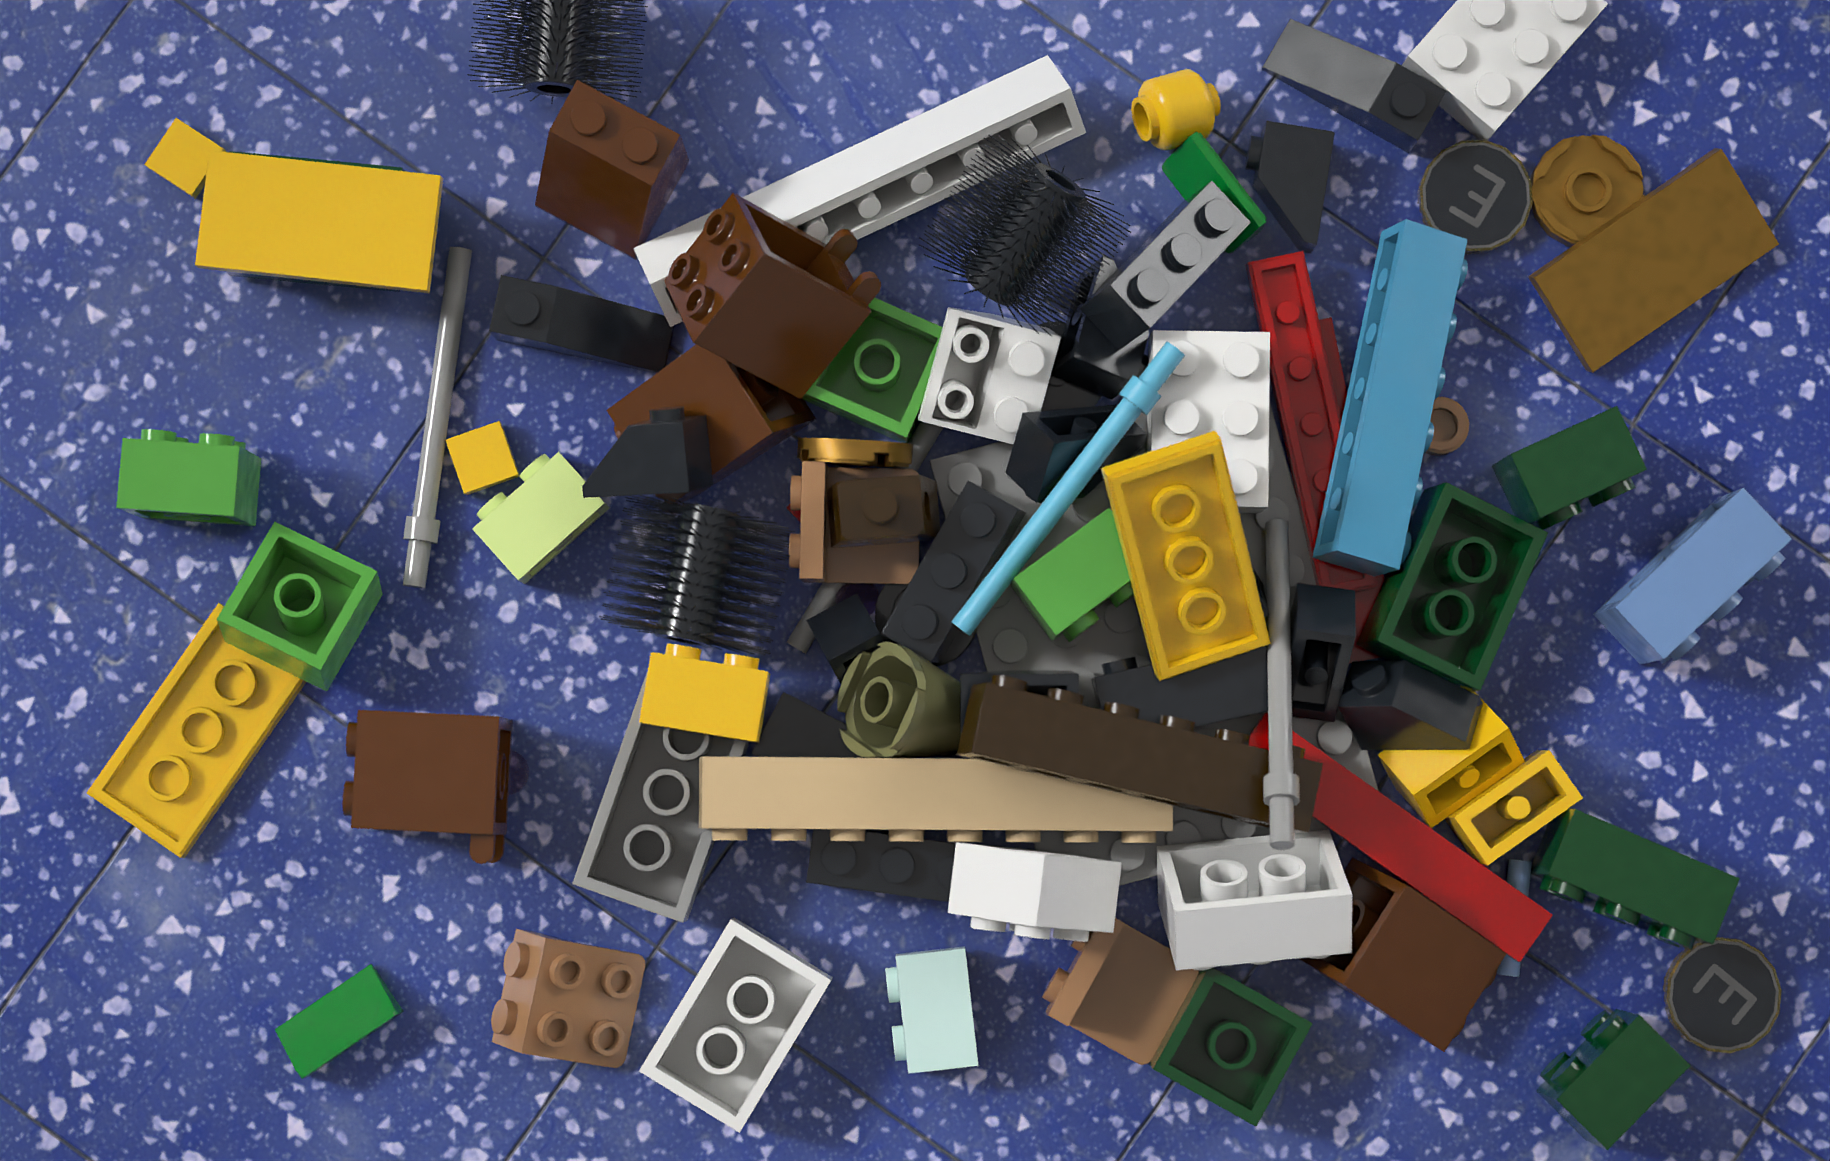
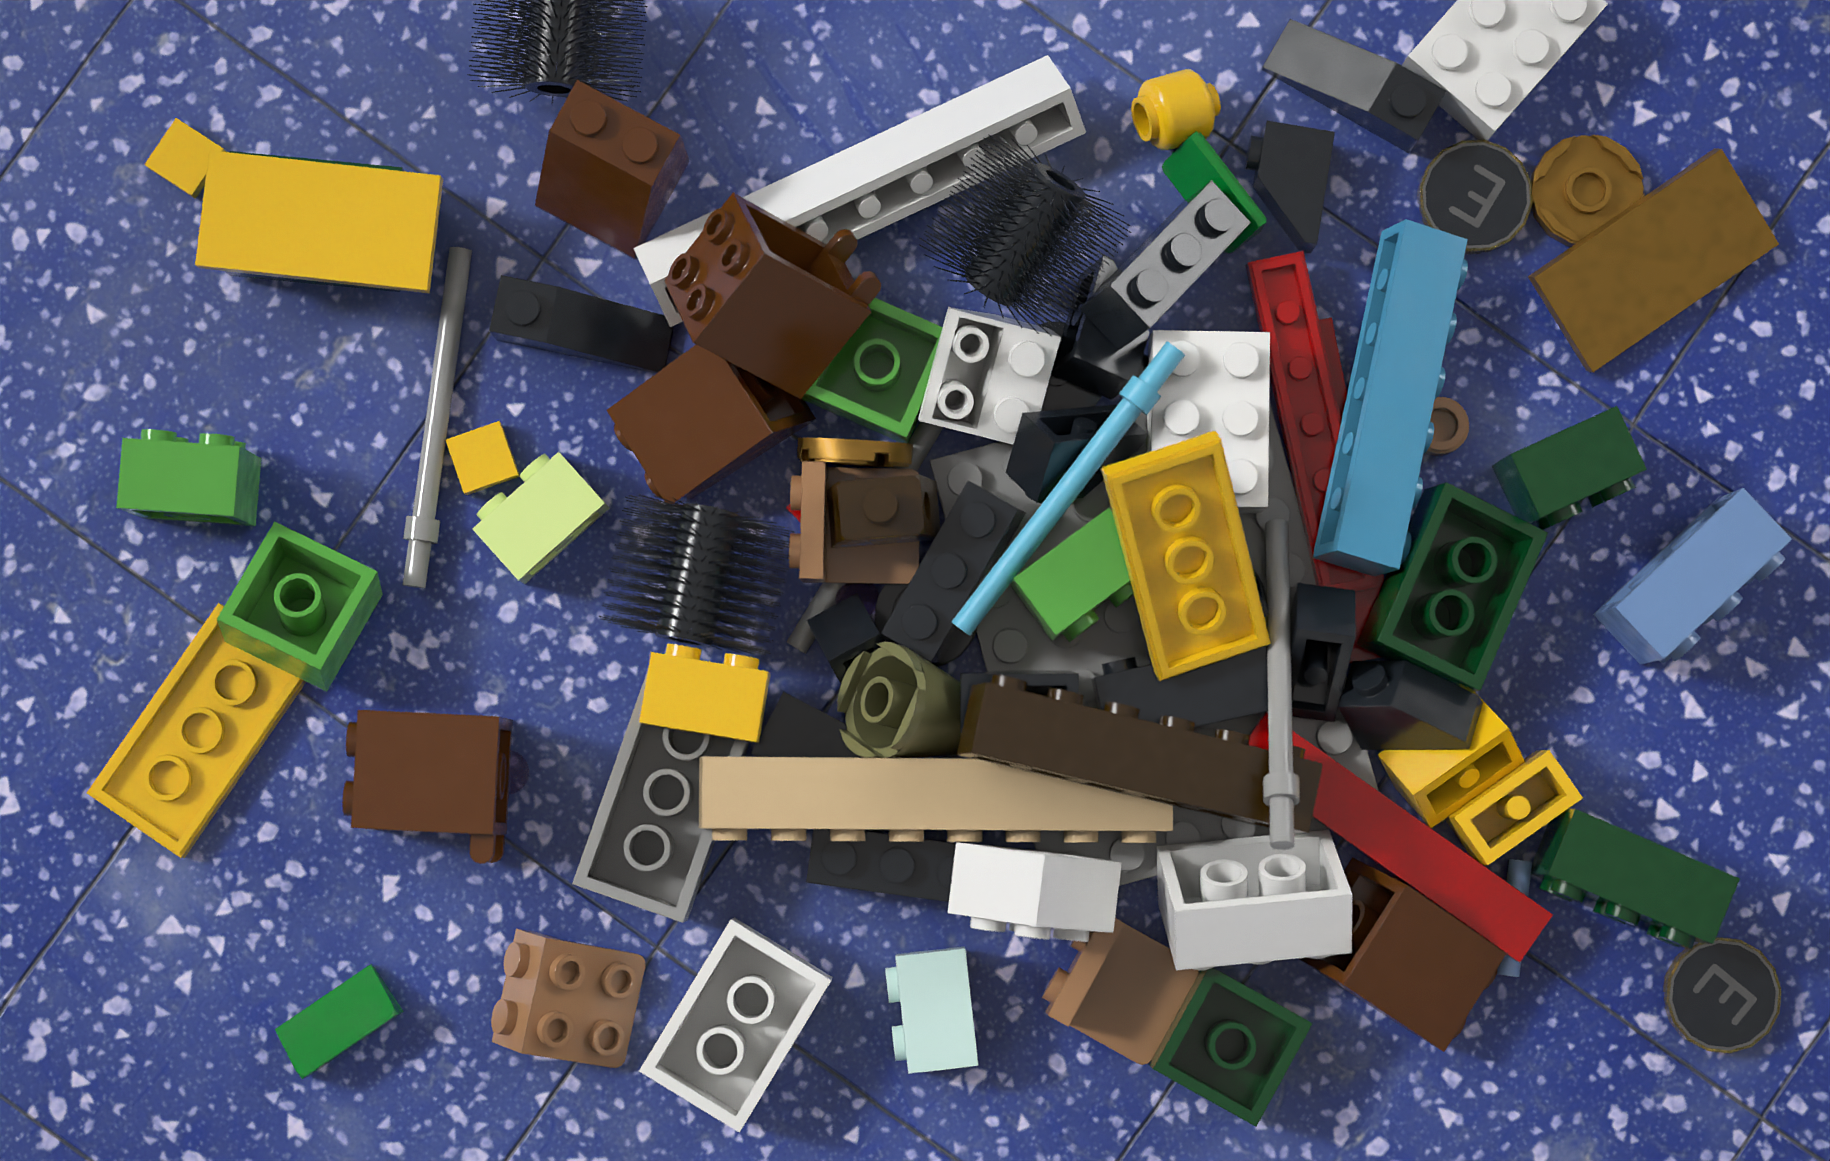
black slope [582,406,713,498] -> none
dark green brick [1536,1009,1691,1151] -> none

